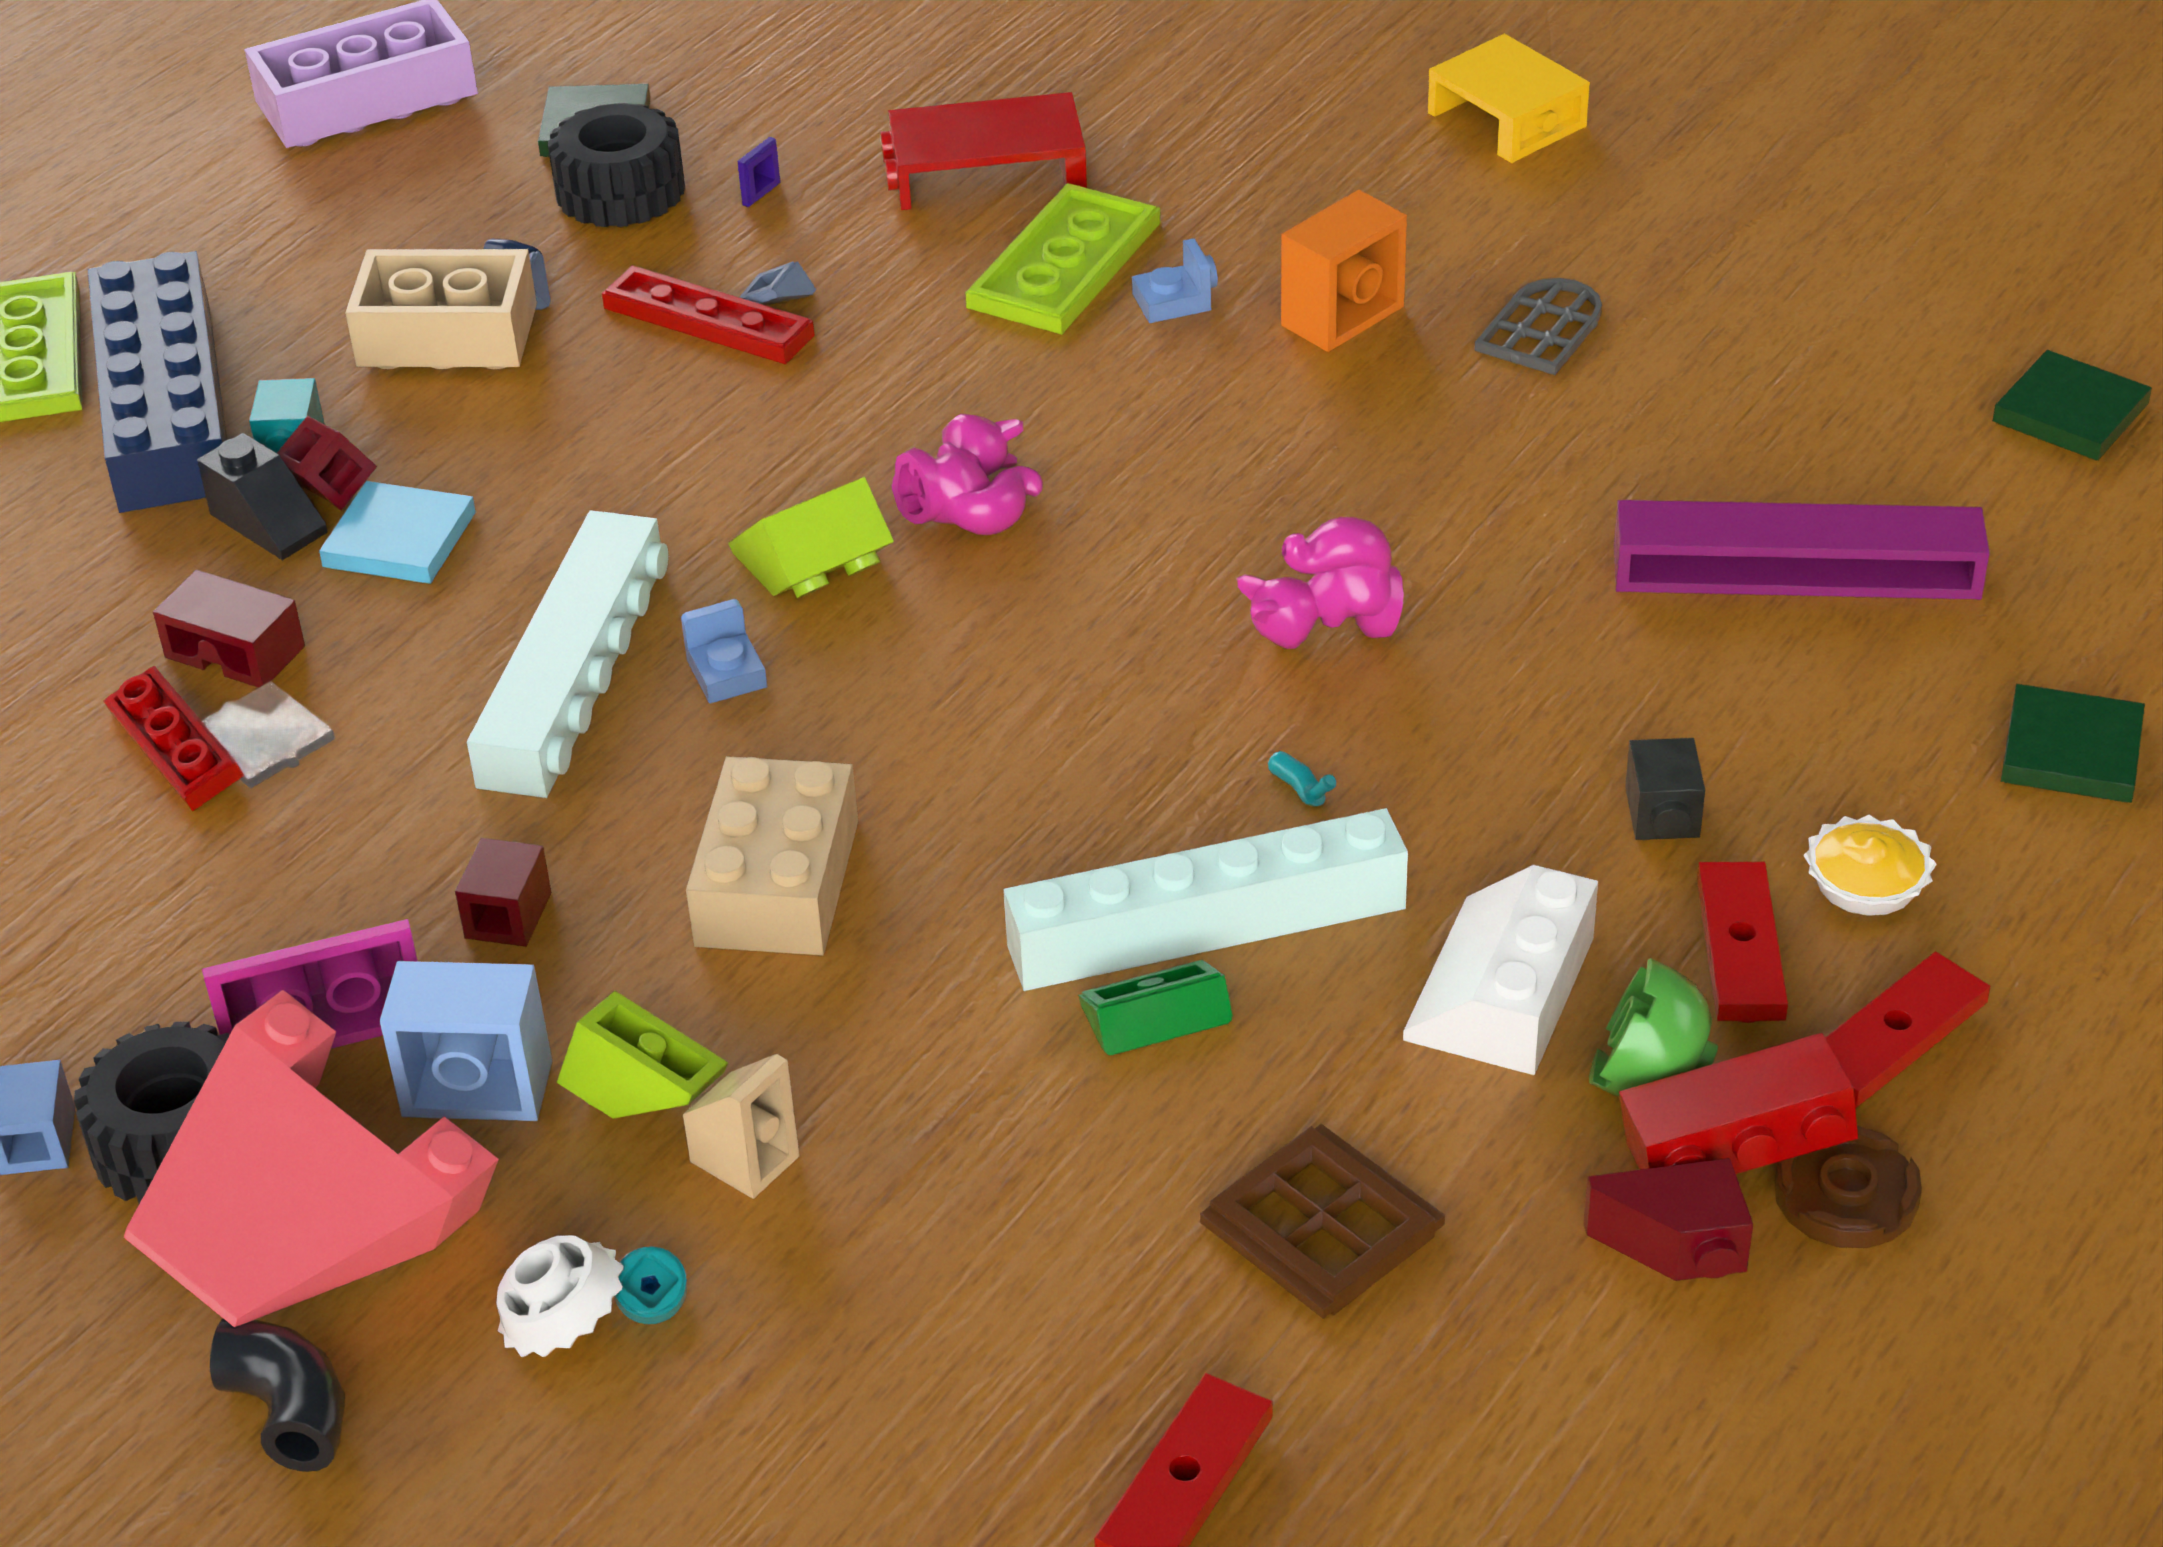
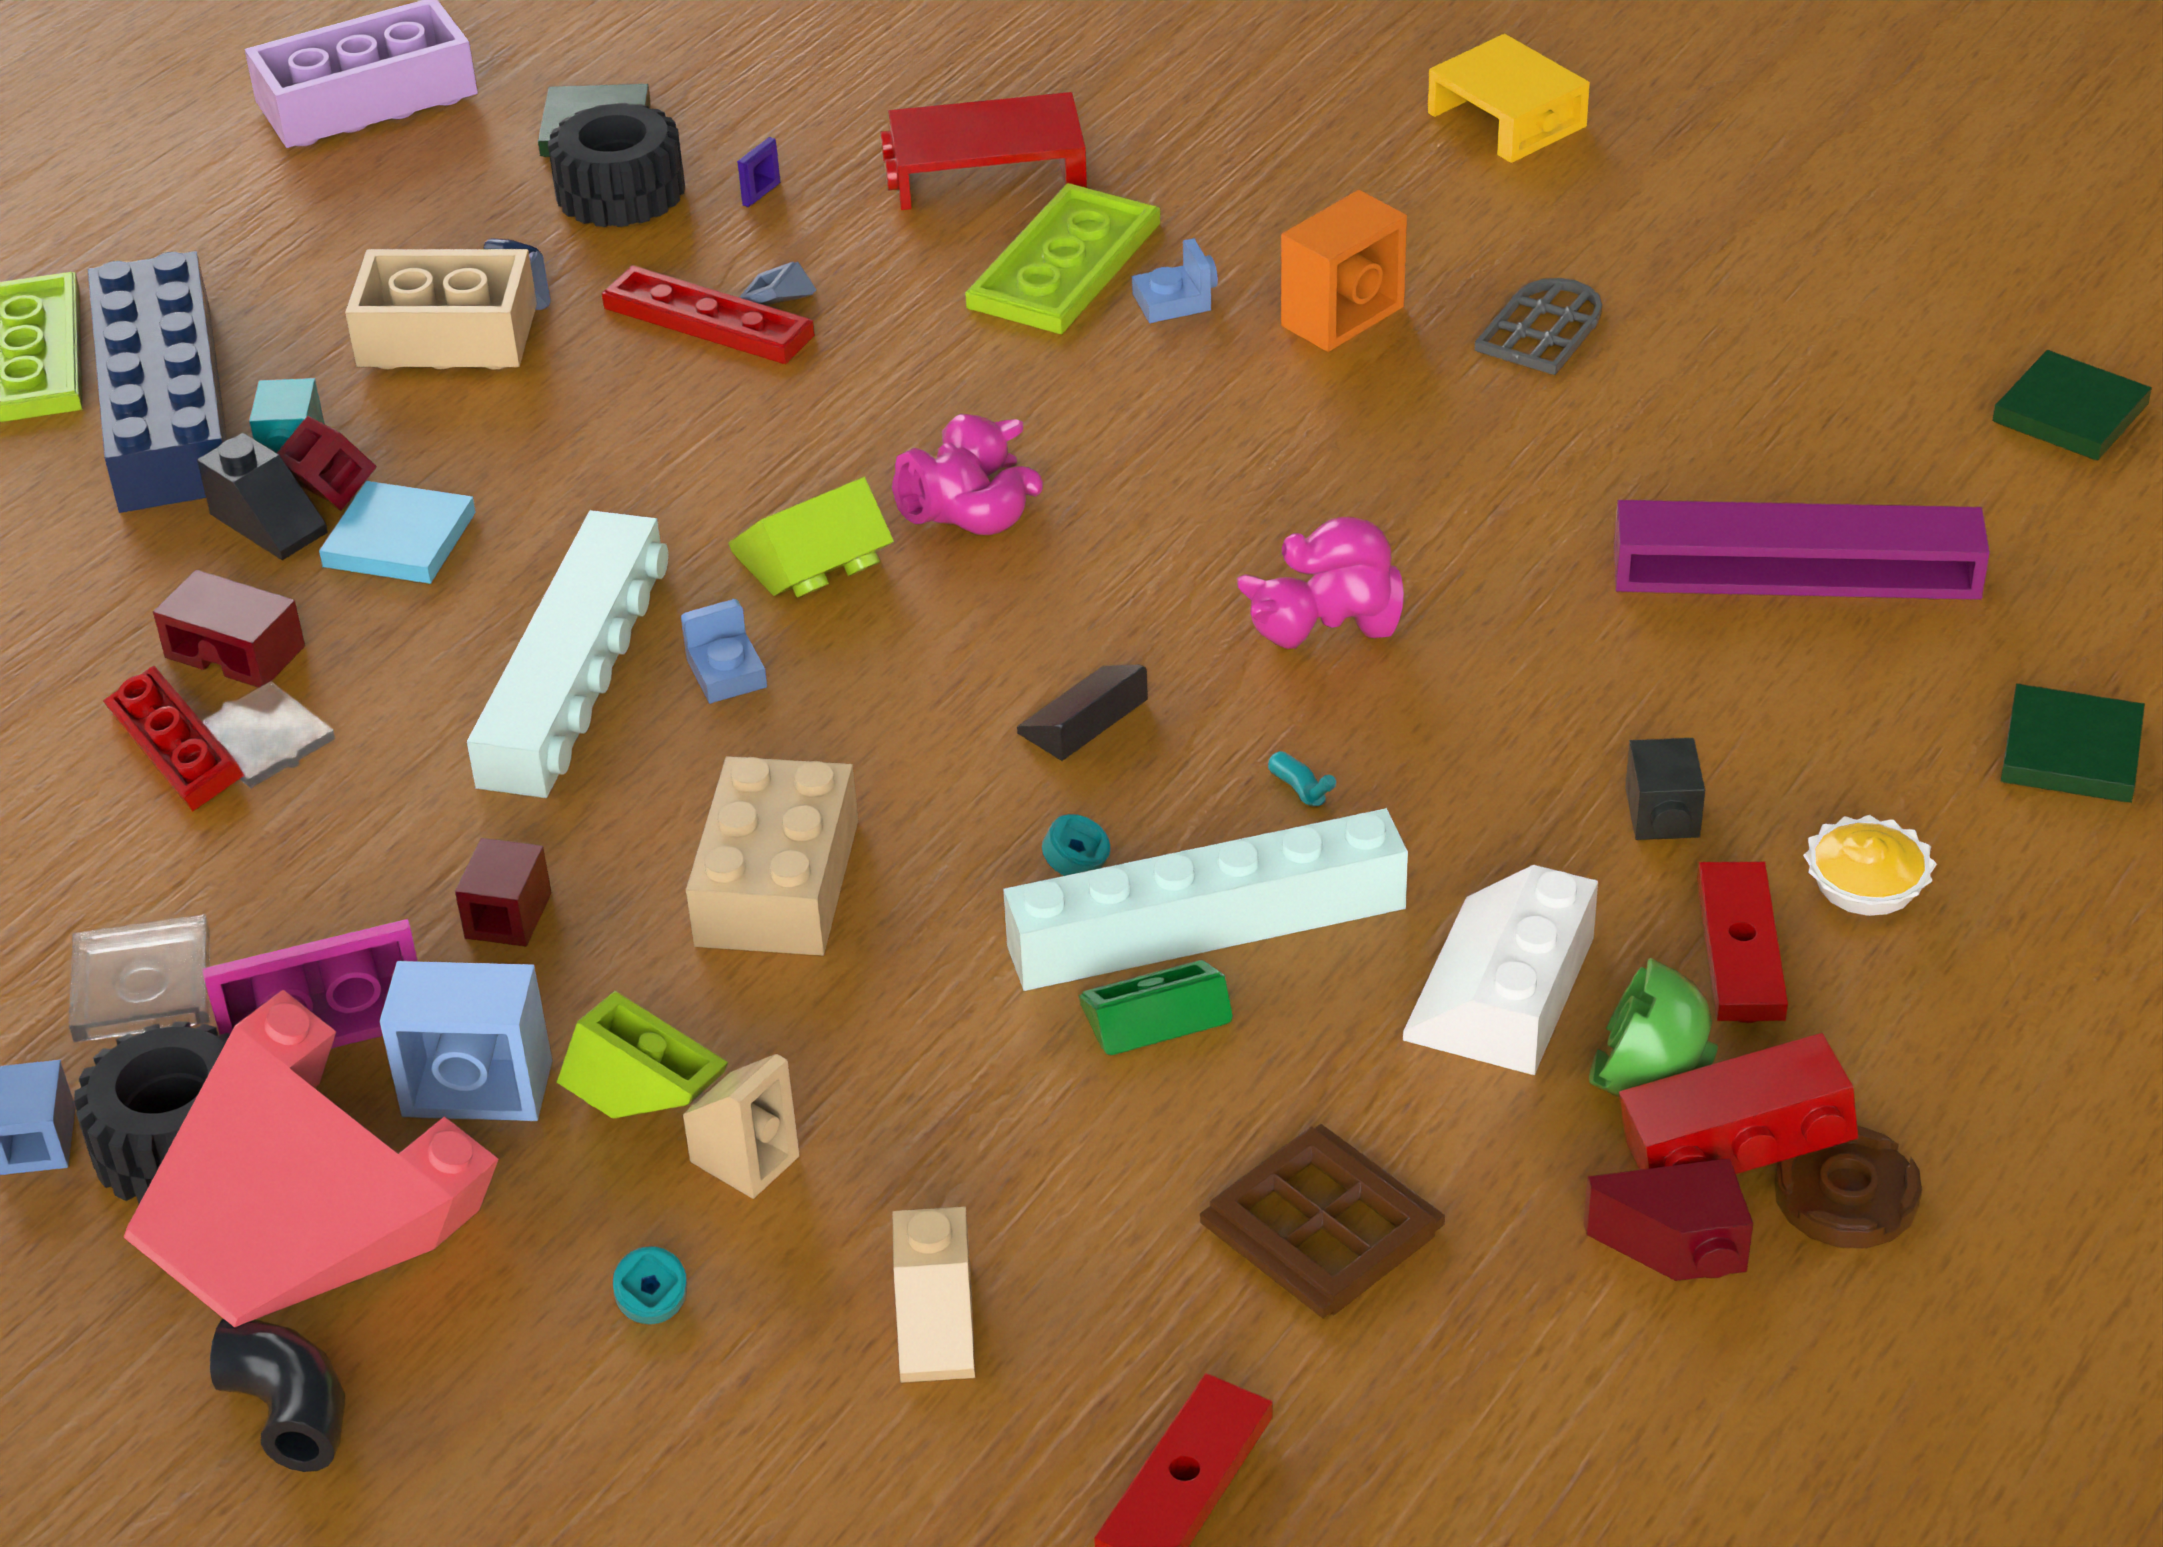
white piece [496,1235,624,1357] -> none
red tile [1825,951,1991,1108] -> none
none -> clear tile [69,914,210,1042]
none -> slope [892,1207,975,1383]
none -> black slope [1017,665,1148,761]
none -> teal tile [1042,814,1111,876]

